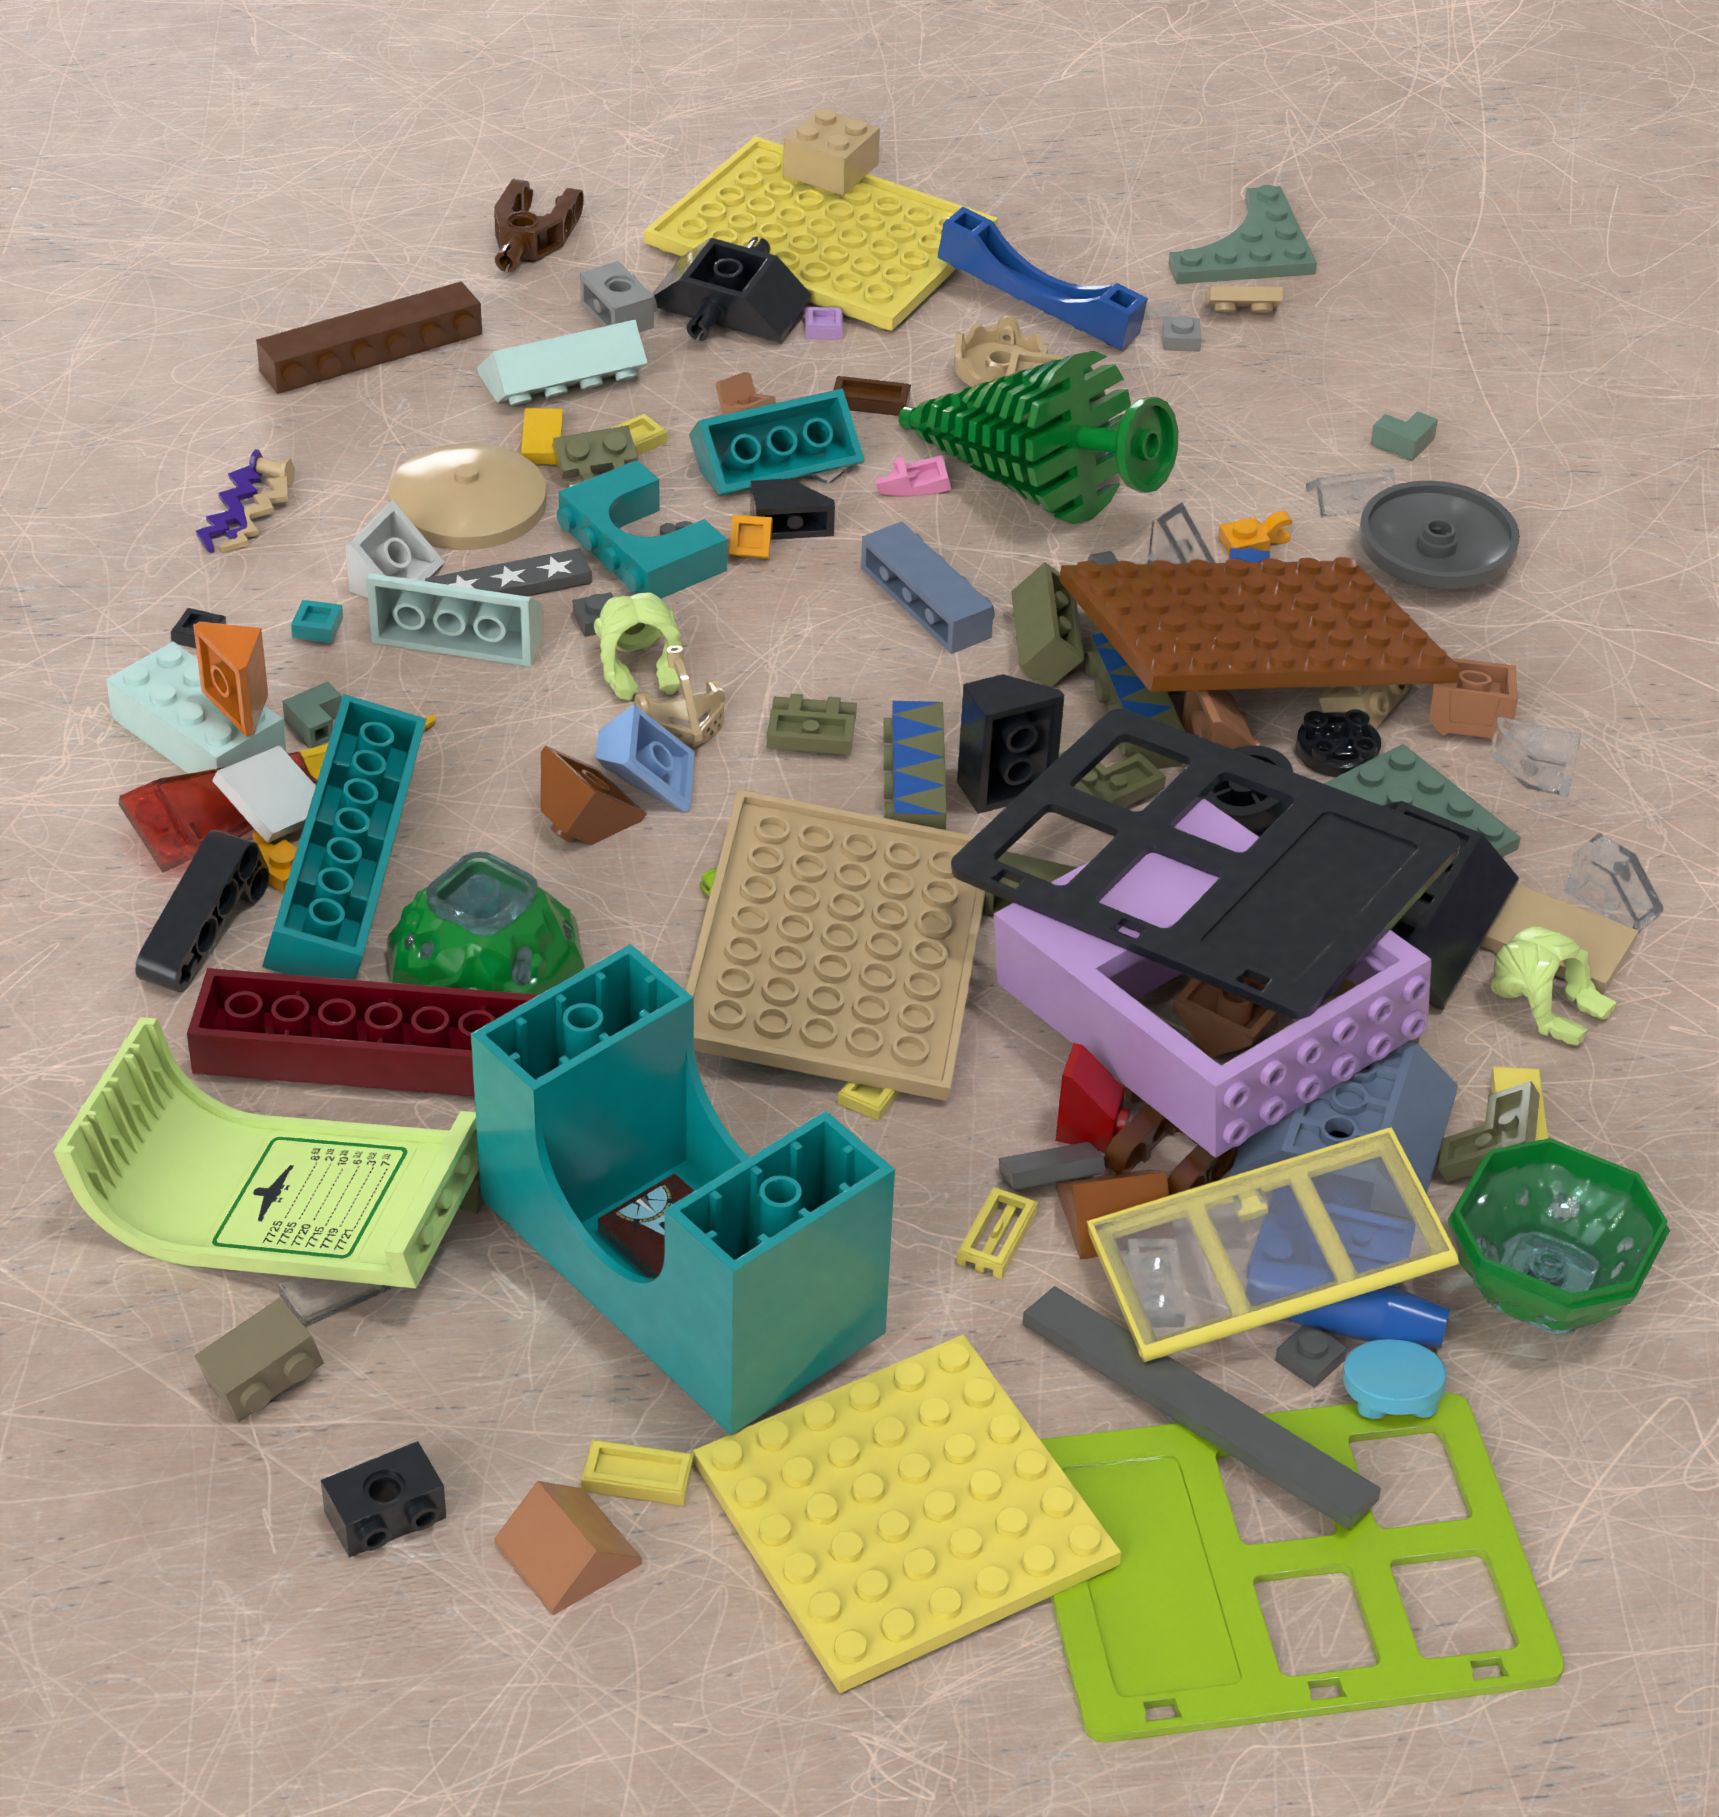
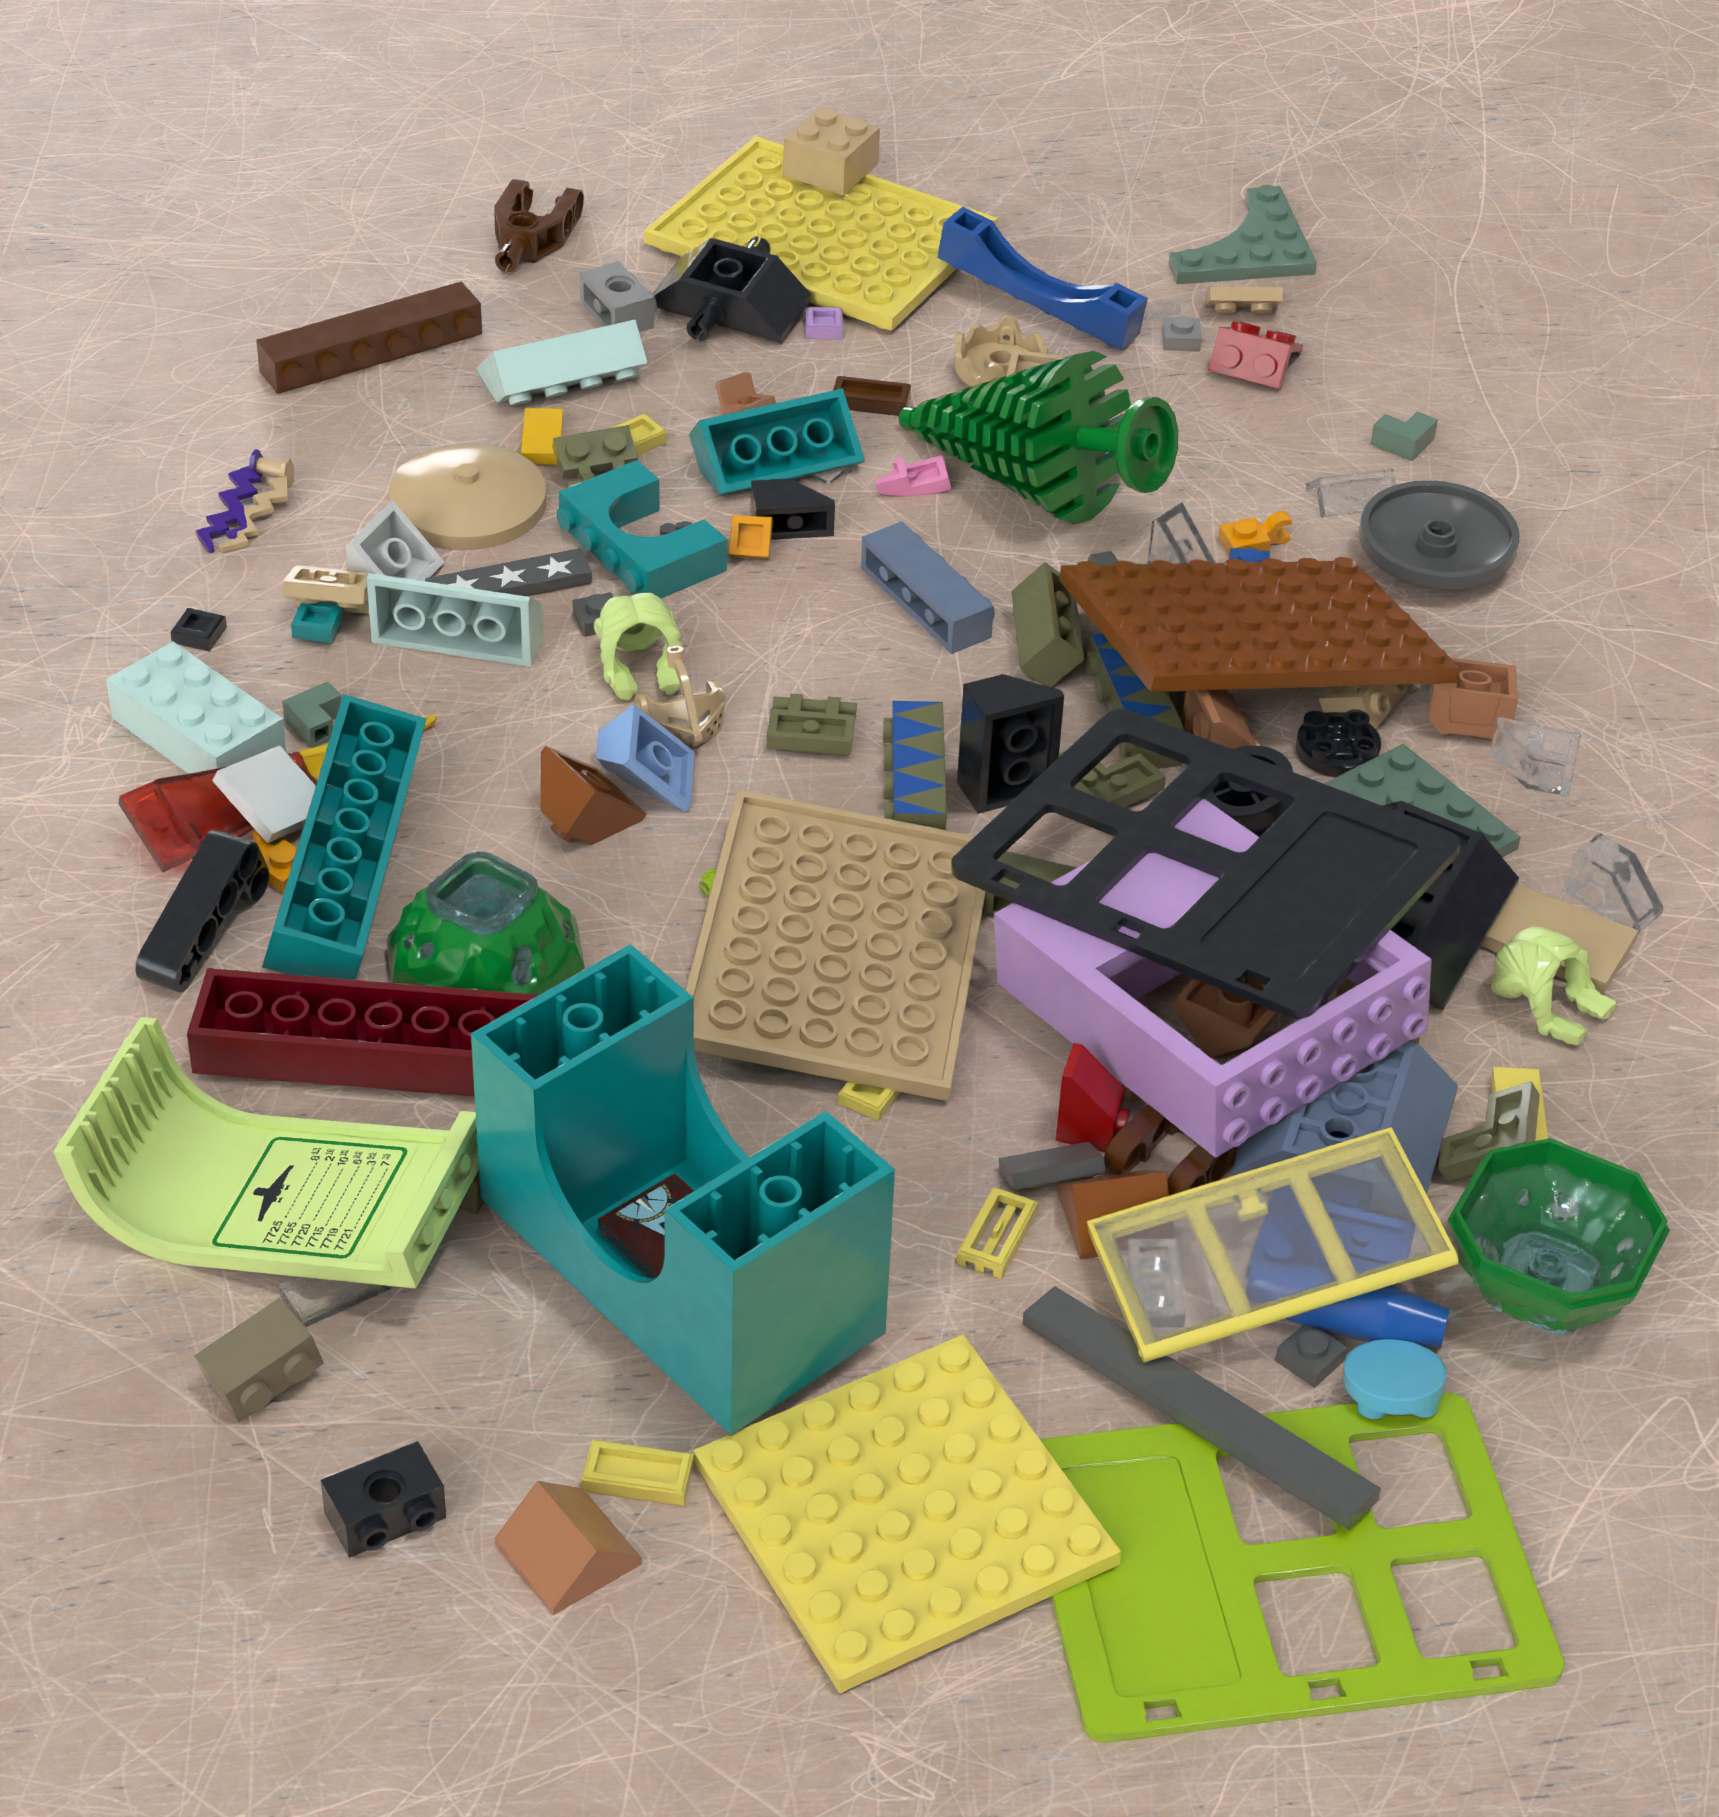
orange slope [193,622,268,737] -> none
none -> tan bracket [283,565,376,614]
none -> bracket [1208,321,1303,389]

